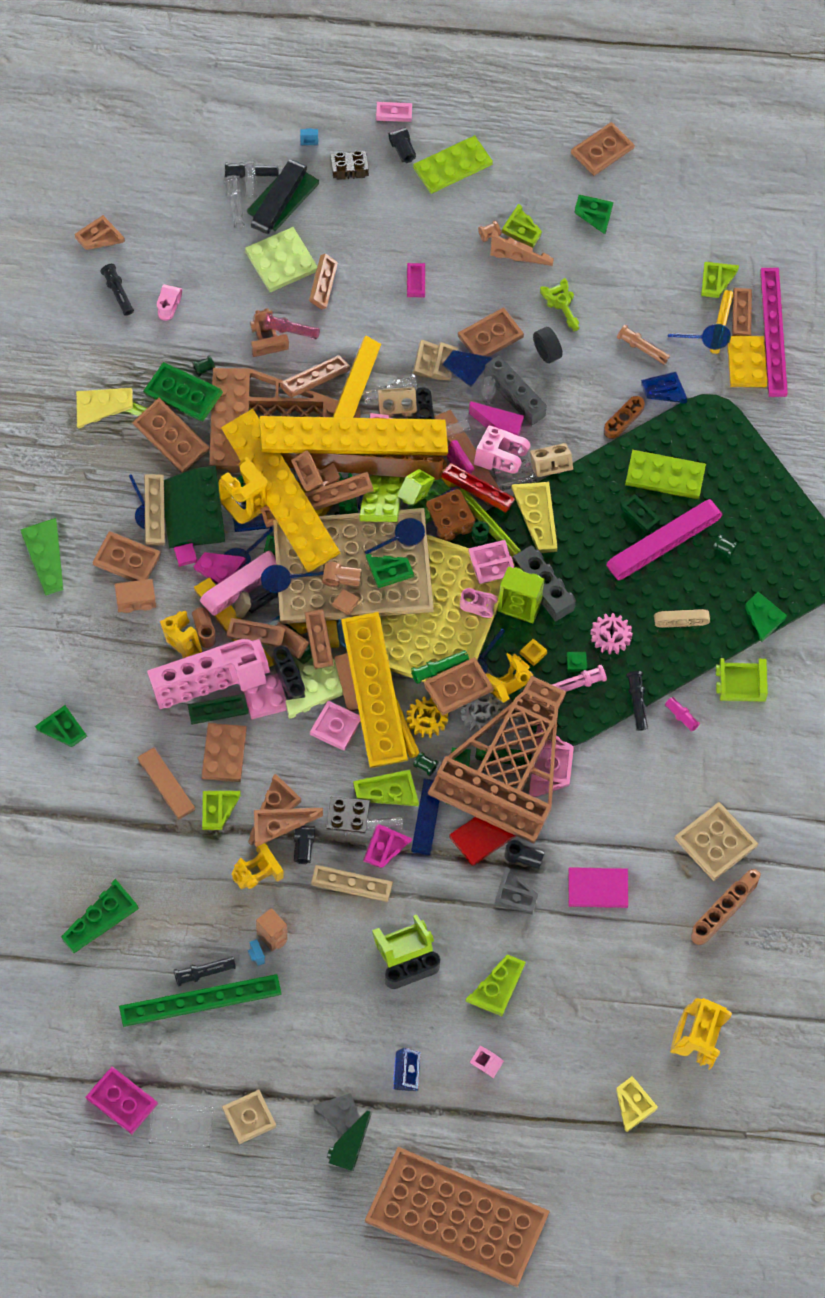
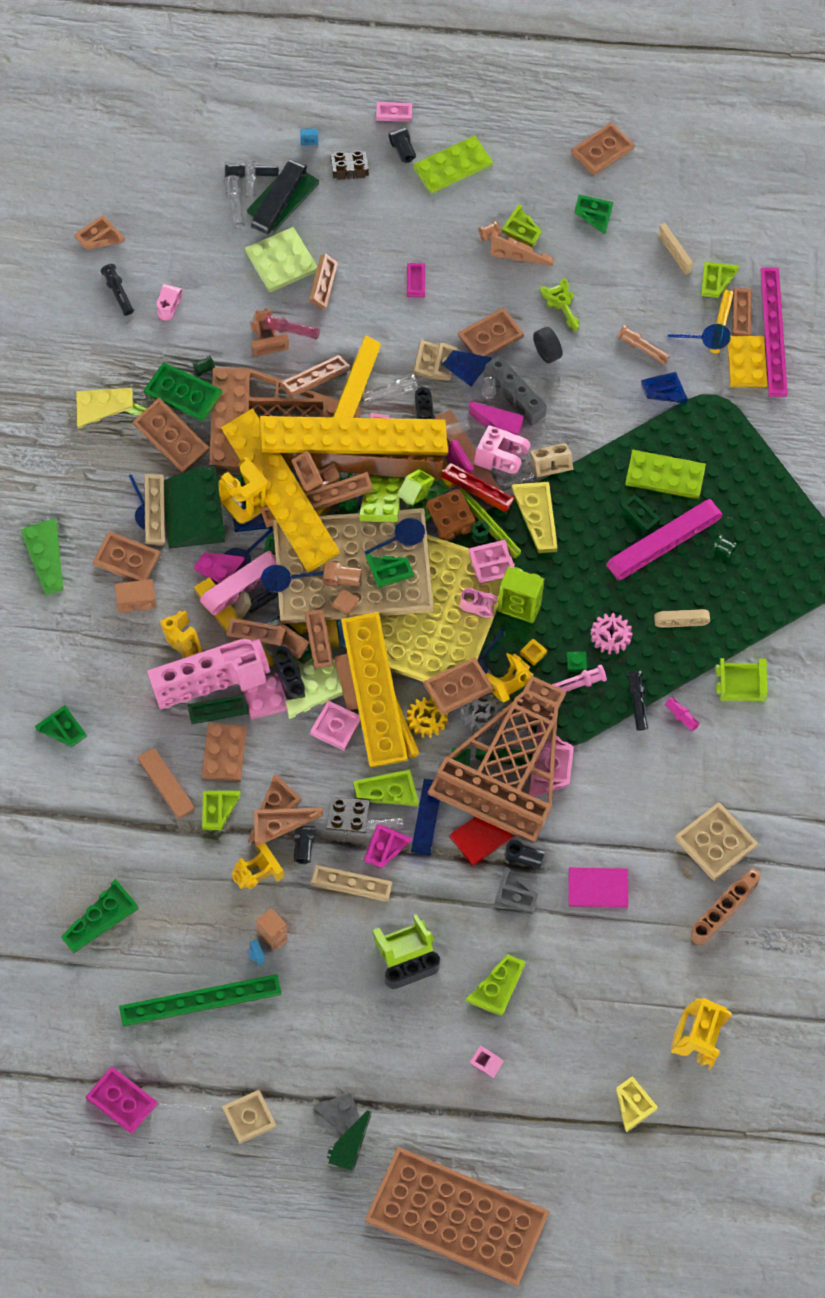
dark pink tile [174,543,197,567] -> none
black pin [174,956,236,987] -> none
nougat piece [192,607,216,648] -> none
tan brick [377,387,417,417] -> none
clear blue slope [393,1048,421,1091] -> none
green pin [411,650,469,684] -> none
dark green bush [413,752,439,776] -> none
dark grey brick [513,545,576,622] -> none
dark orange beam [604,396,645,439] -> none
green wing [745,592,787,642] -> none
none -> tan tile [658,223,693,275]

